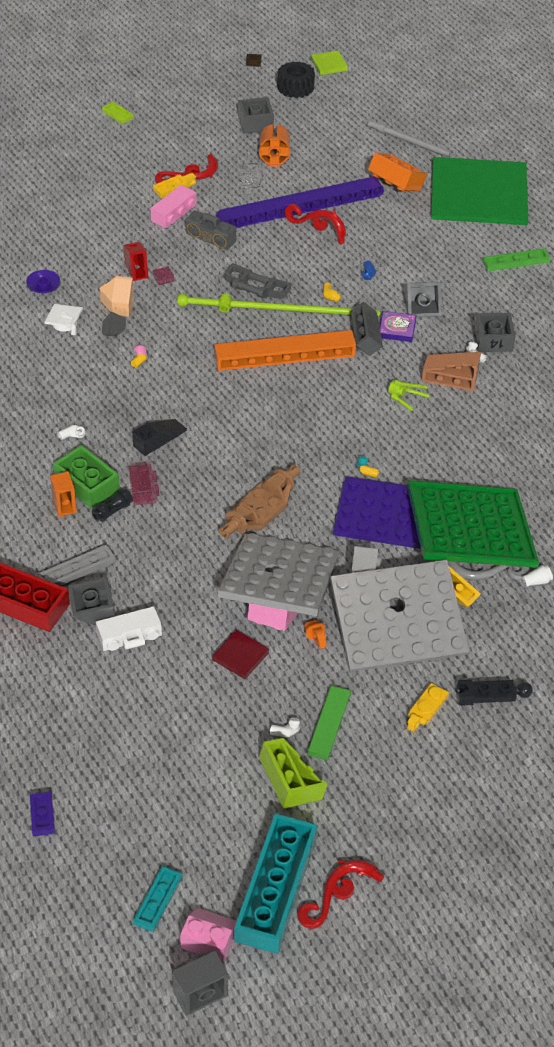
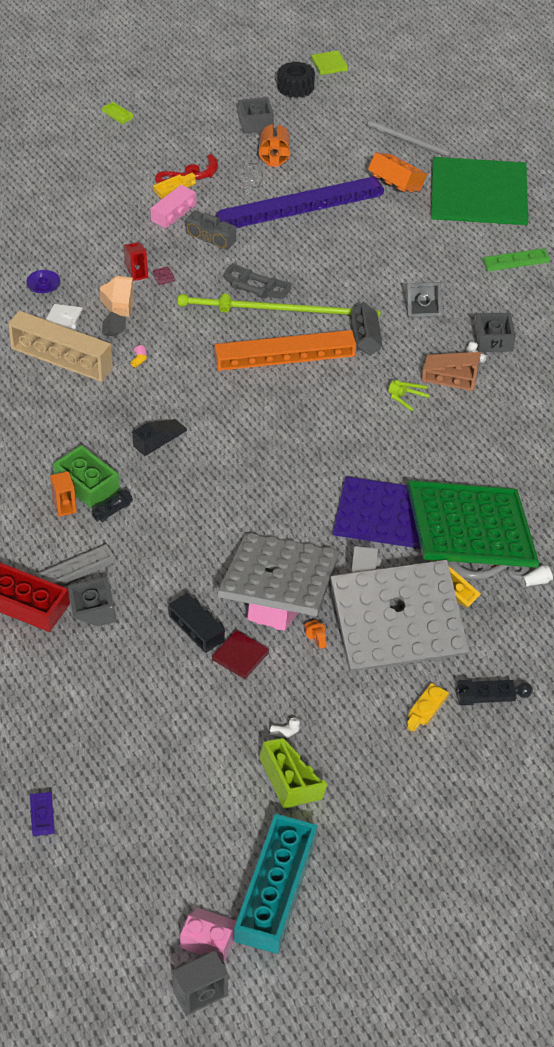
white arm [57,425,85,440] -> none
white piece [96,606,162,651] -> none
clear pink brick [129,464,159,506] -> none
teal tile [133,866,183,933] -> none
medium nougat plate [219,464,301,539] -> none
dark brown tile [246,54,262,67] -> none
red plant [285,204,346,244] -> none
red plant [297,860,384,929] -> none
bright green tile [308,686,351,761] -> none
yellow arm [323,283,341,302] -> none
yellow arm [356,456,379,478] -> none
blue arm [362,261,376,280] -> none
tile [380,311,417,342] -> none
none -> tan brick [8,311,113,382]
none -> black brick [168,593,225,653]

